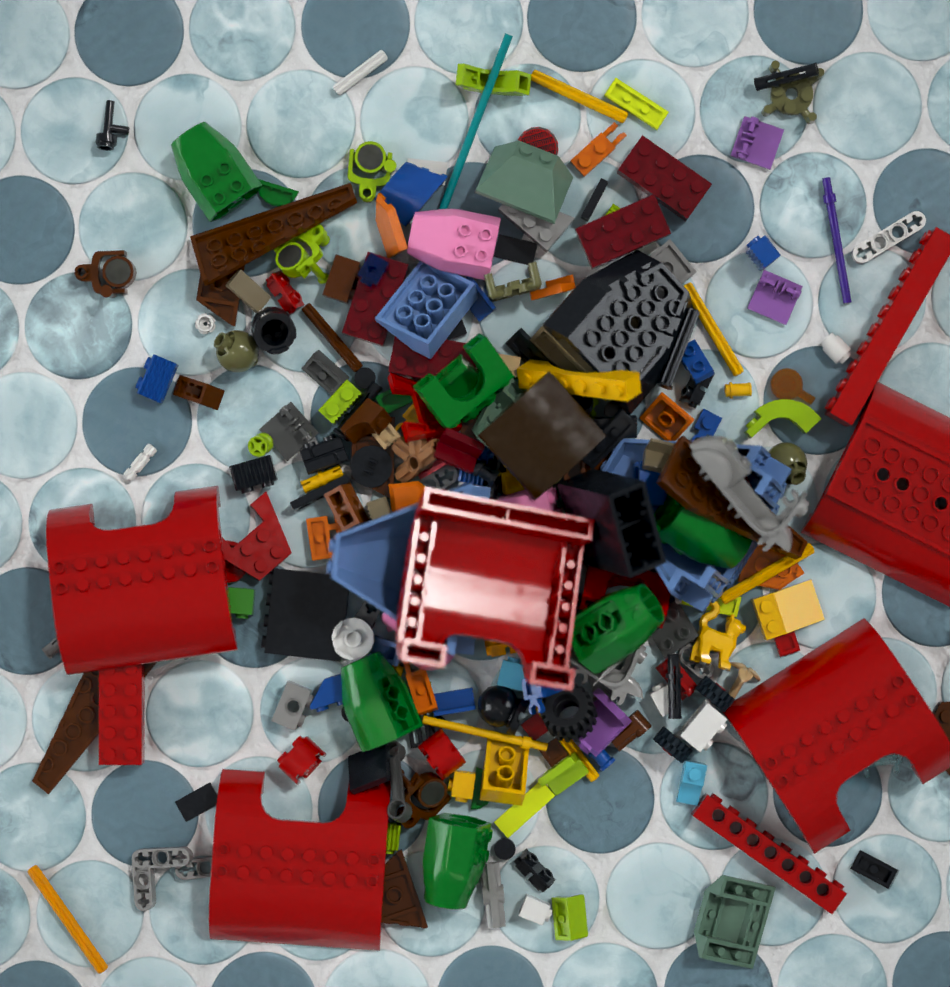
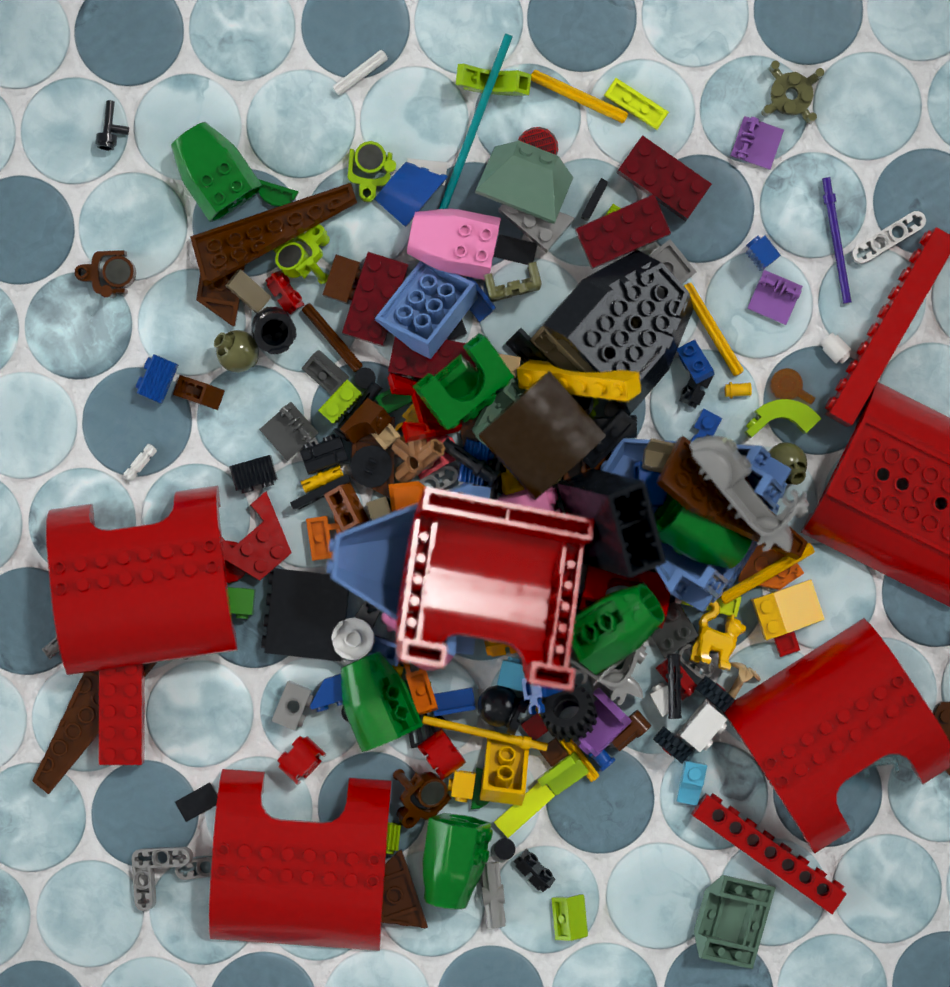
light orange axle [27,865,108,974] -> none
white plate [195,313,216,334] -> none
lime wheel [248,433,274,457] -> none
black tile [348,744,391,795] -> none
clear blue brick [358,252,390,288] -> none
orange tile [376,193,408,258] -> none
dark grey piece [386,740,412,823] -> none
dark red panel [433,427,485,474] -> none
white brick [519,894,553,926] -> none
orange slope [530,274,575,300] -> none
orange hinge [570,122,627,177] -> none
orange slope [639,392,695,441] -> none
black axle [656,308,699,390] -> none
black pin [754,62,819,91] -> none
black slope [850,850,900,889] -> none

